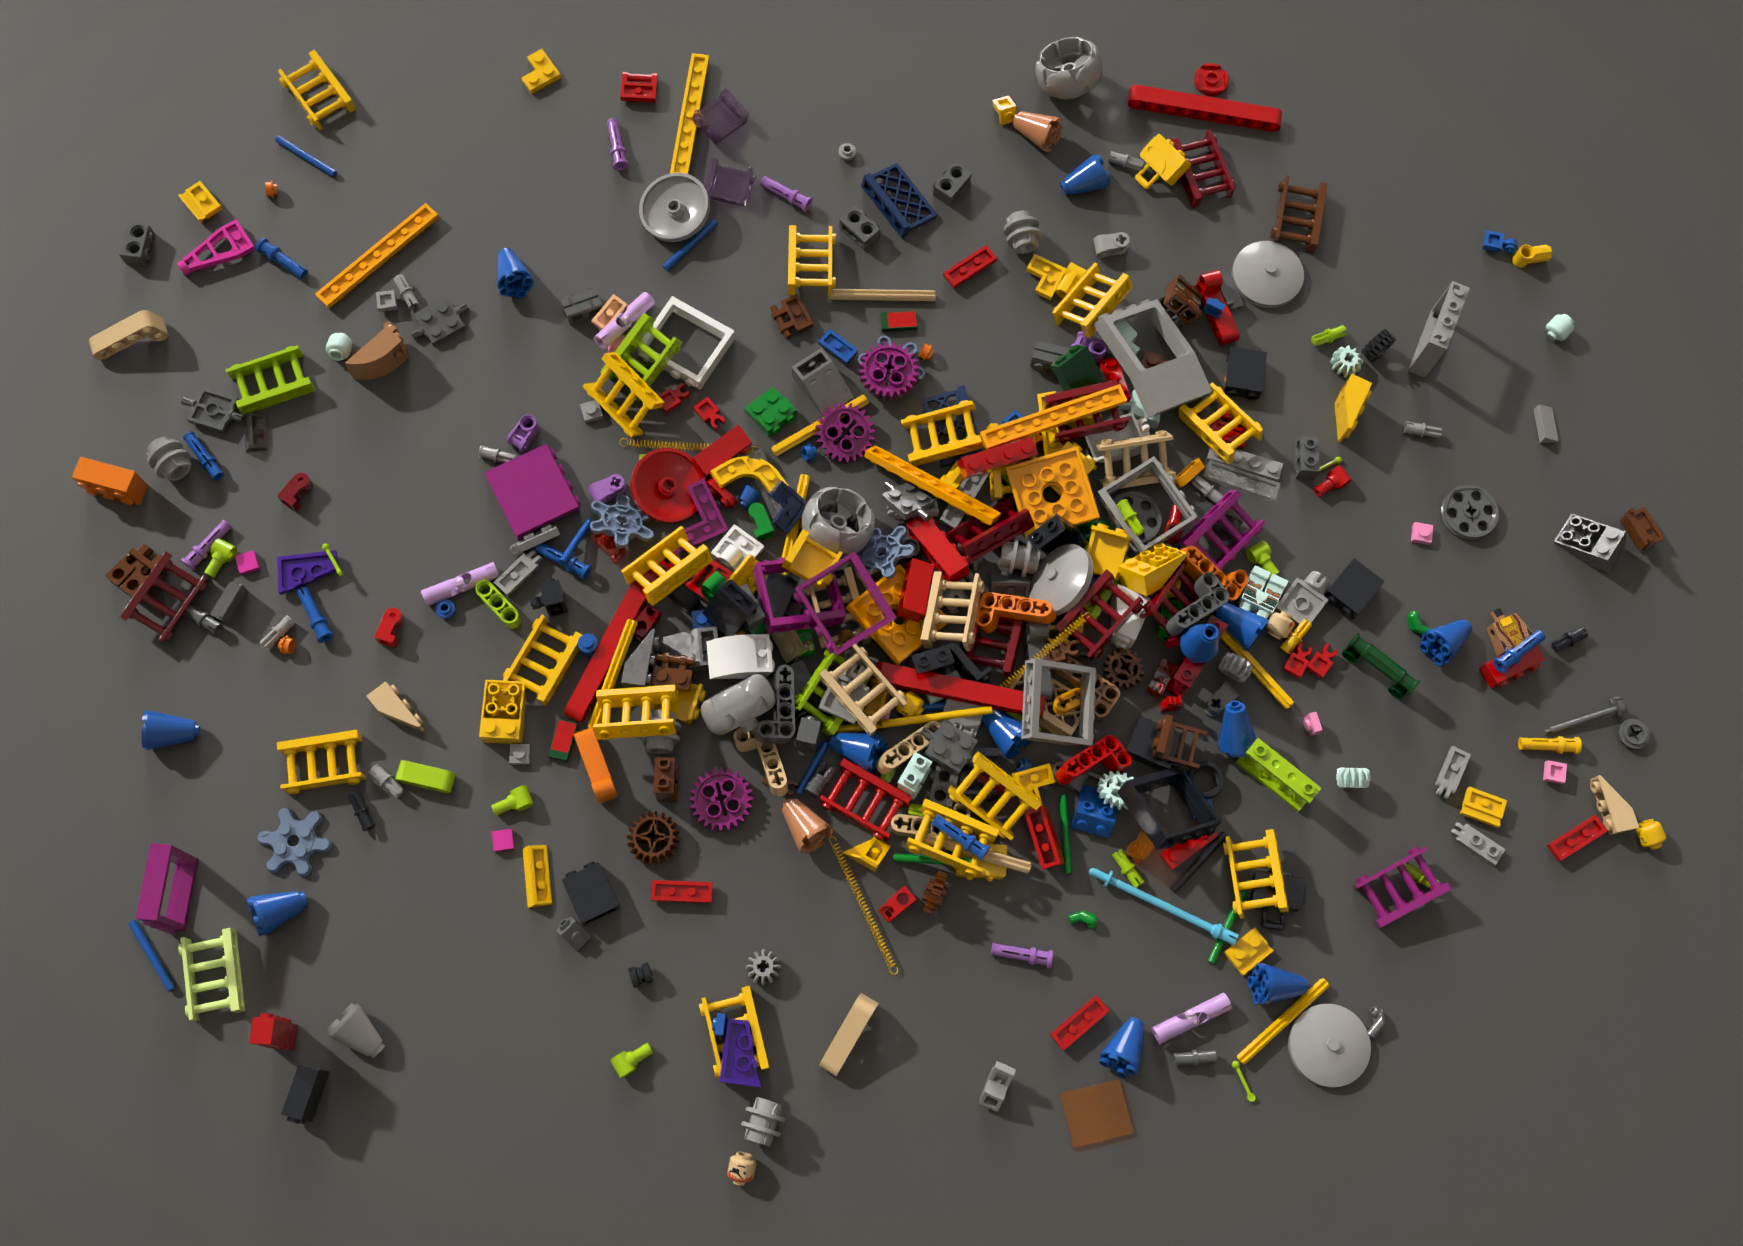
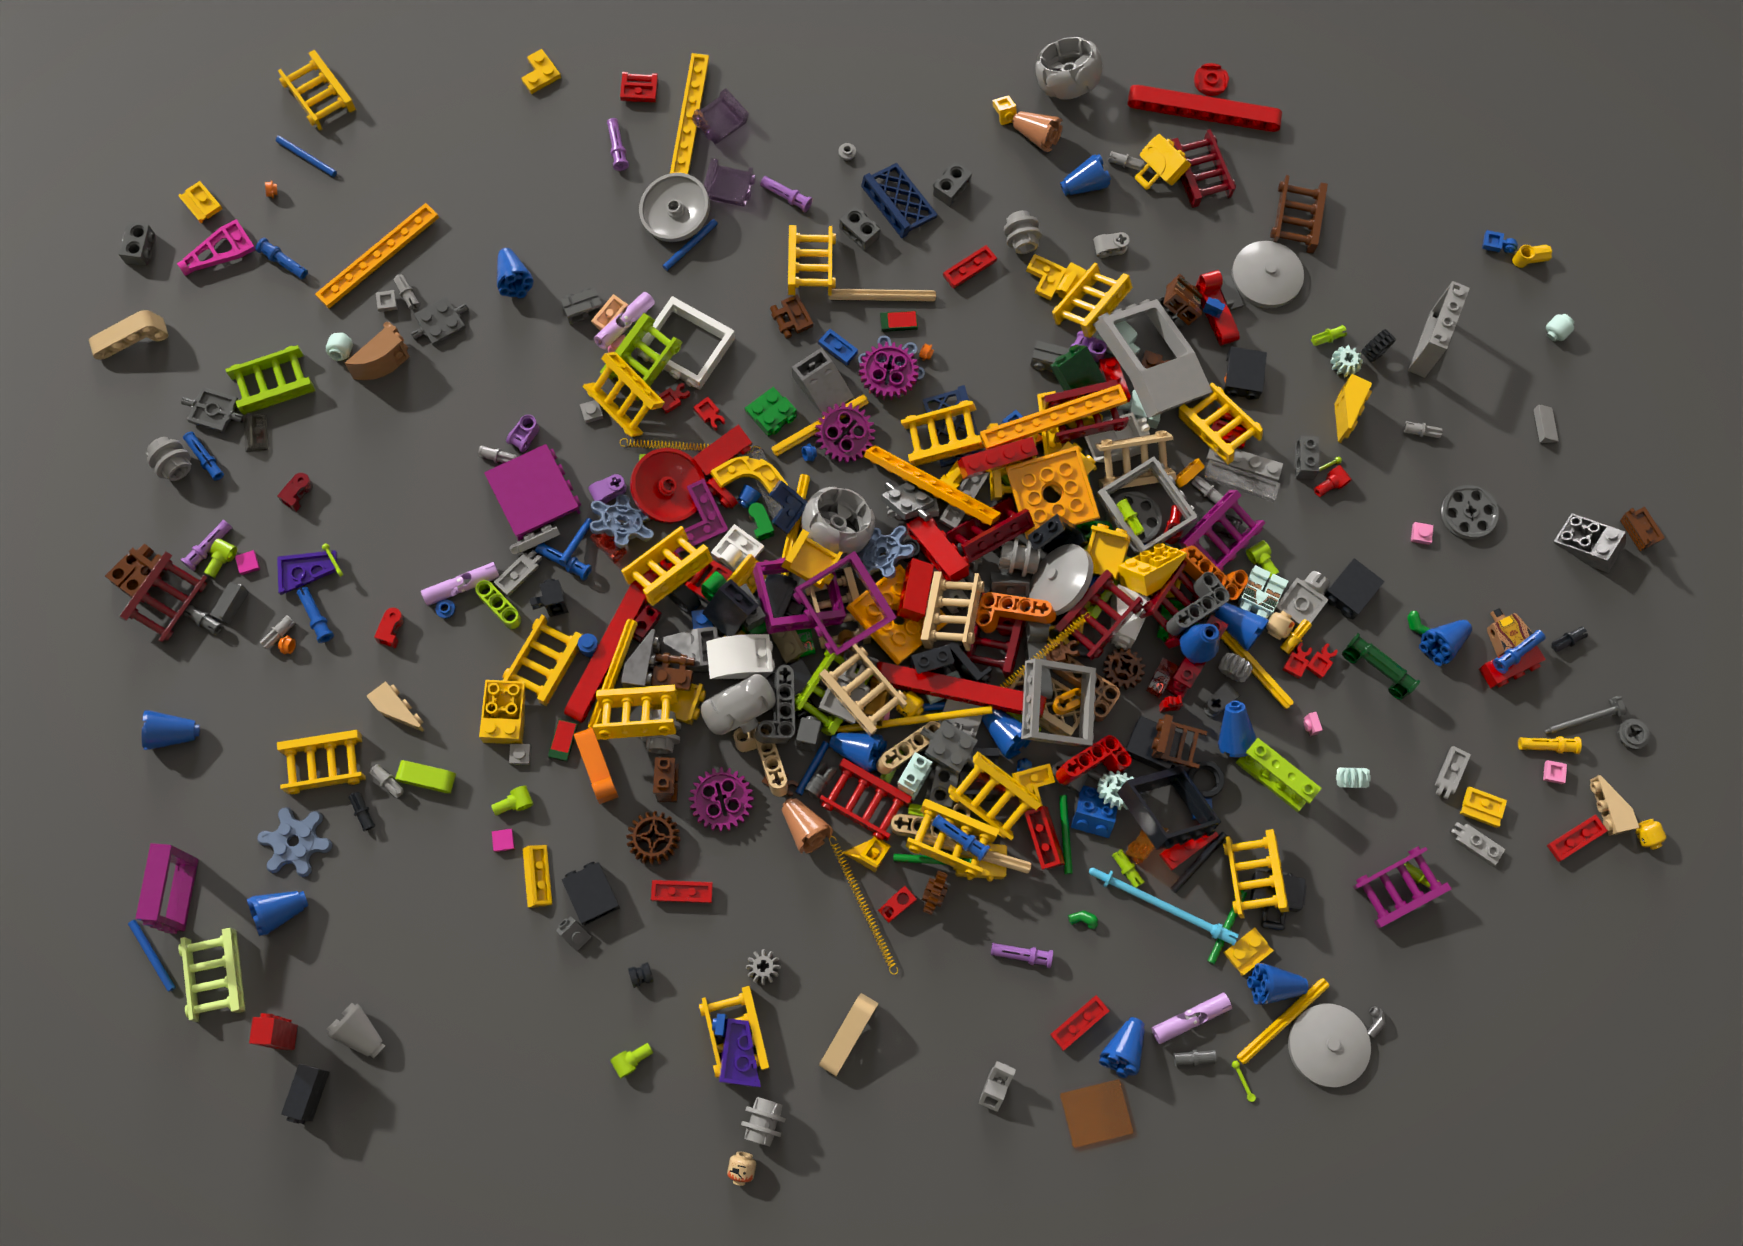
orange brick [72,456,149,506] -> none

